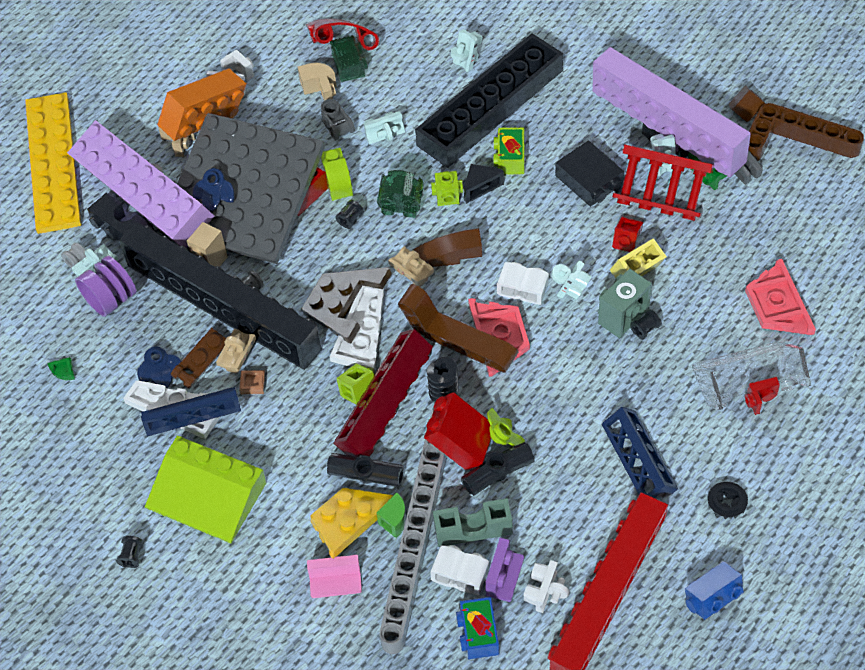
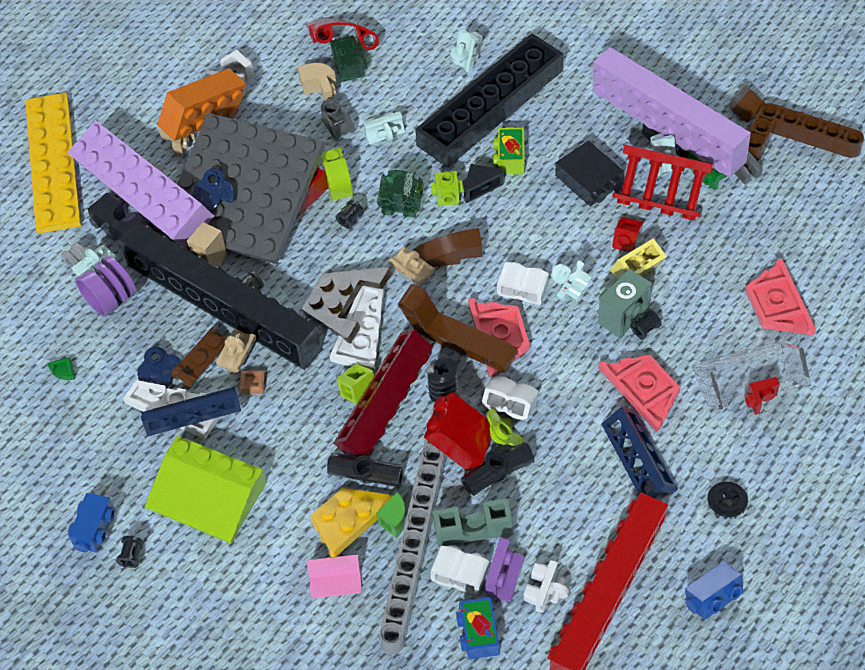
none -> blue brick [68,493,116,553]
none -> white brick [482,376,539,420]
none -> coral wing [598,355,681,432]

